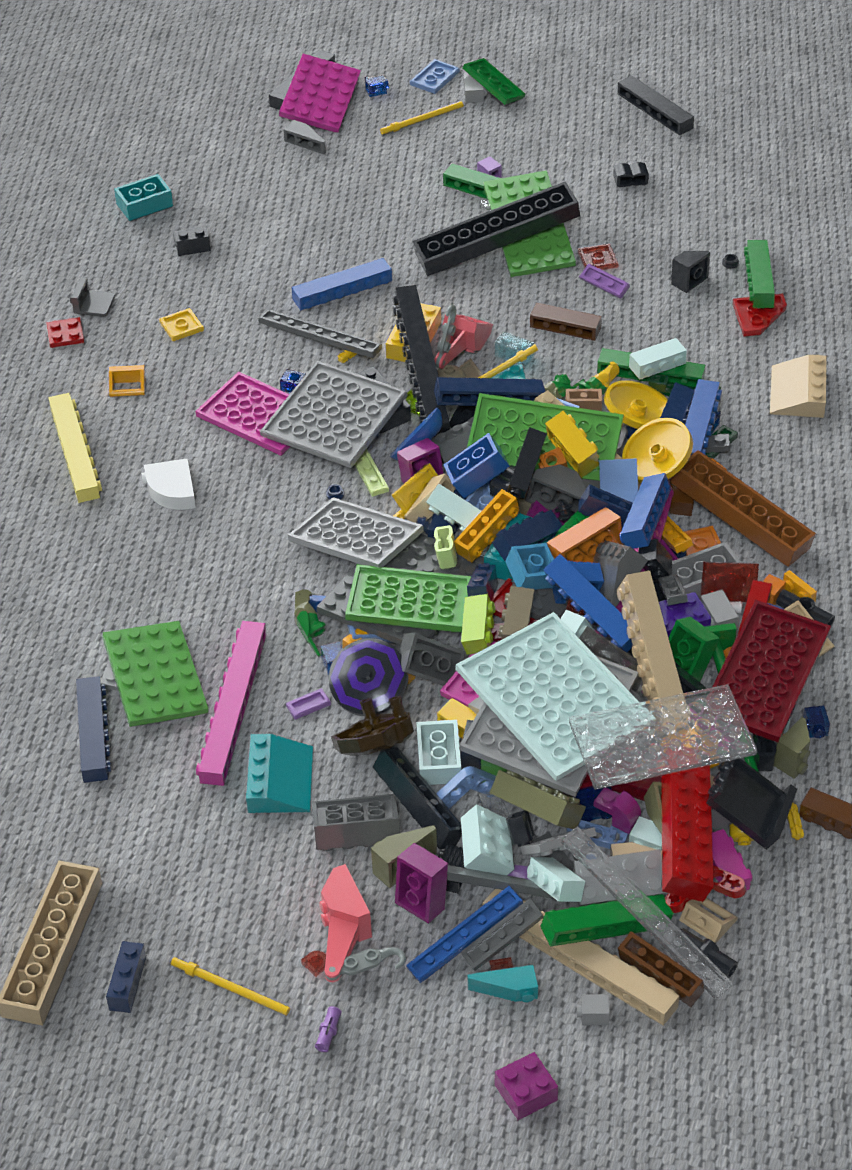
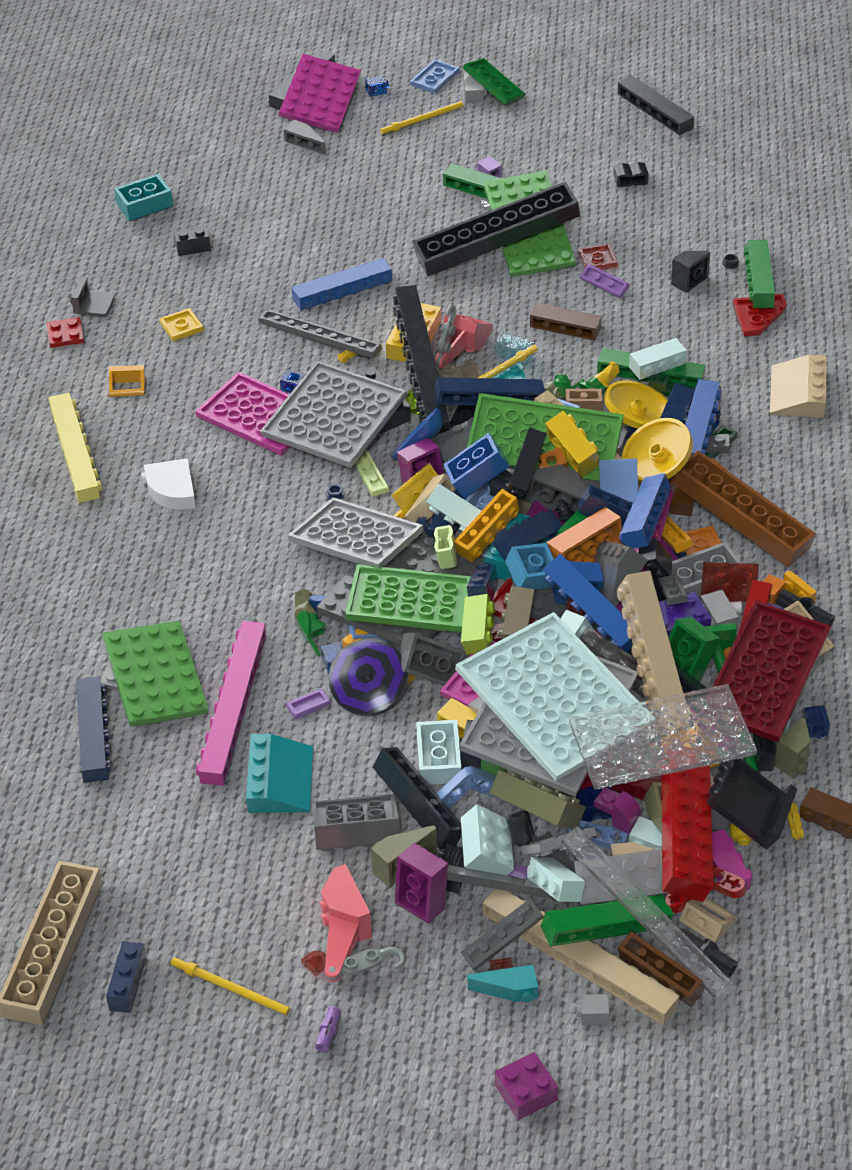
dark brown brick [331,696,414,756] -> none
blue tile [406,886,523,983] -> none

